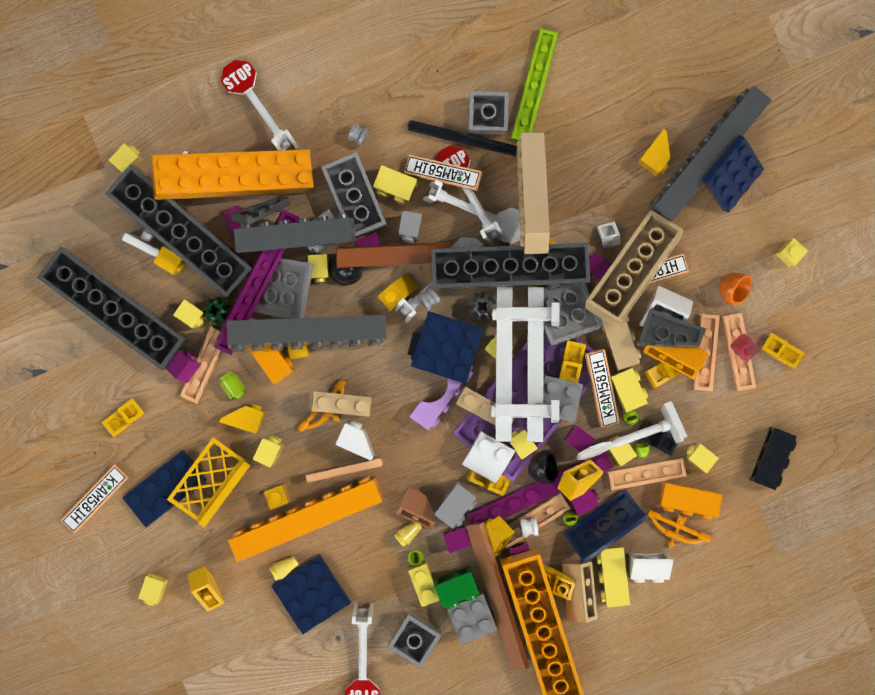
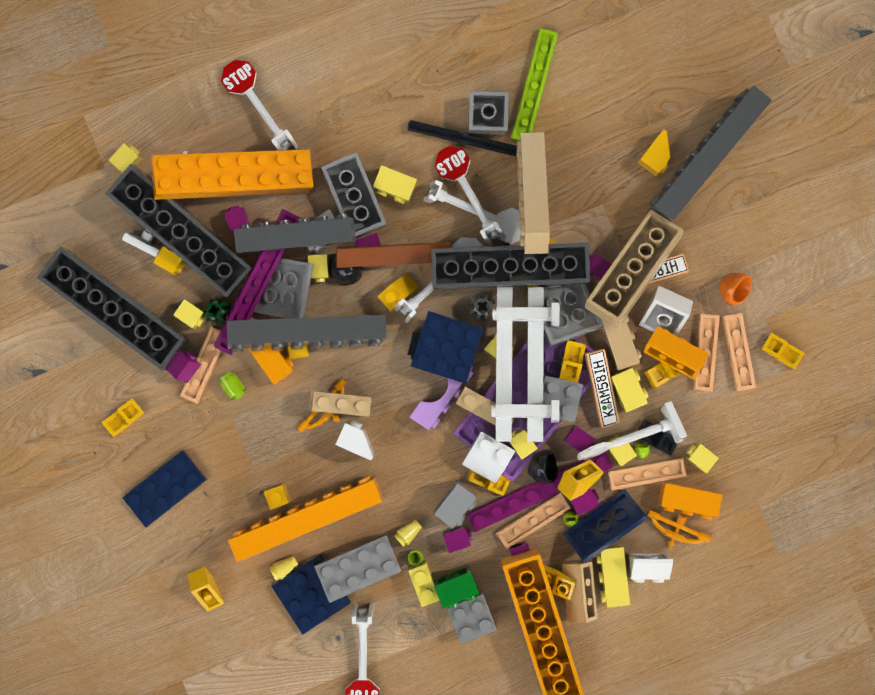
tile [61,464,129,534] -> none
light yellow brick [139,573,168,605] -> none
yellow fence [167,437,251,527] -> none
yellow slope [220,403,266,434] -> none
dark grey wing [230,196,291,225] -> none
light yellow brick [253,435,285,468] -> none
light nougat tile [306,457,383,483] -> none
light grey wheel [347,123,369,147] -> none
light grey brick [388,611,441,669] -> none
nougat slope [396,487,436,530] -> none
light grey brick [398,211,422,243] -> none
tile [404,155,482,191] -> none
light grey wheel [417,286,441,311] -> none
nougat tile [466,522,530,670] -> none
yellow slope [484,516,515,558] -> none
white wheel [520,517,539,538] -> none
white slope [596,221,621,249] -> none
lime hinge [623,410,639,425] -> none
dark grey wing [637,309,706,348] -> none
dark blue plate [702,135,764,213] -> none
clear pink slope [730,334,760,363] -> none
black brick [749,427,797,490] -> none
light yellow brick [775,238,808,267] -> none
none -> light grey brick [314,534,401,603]

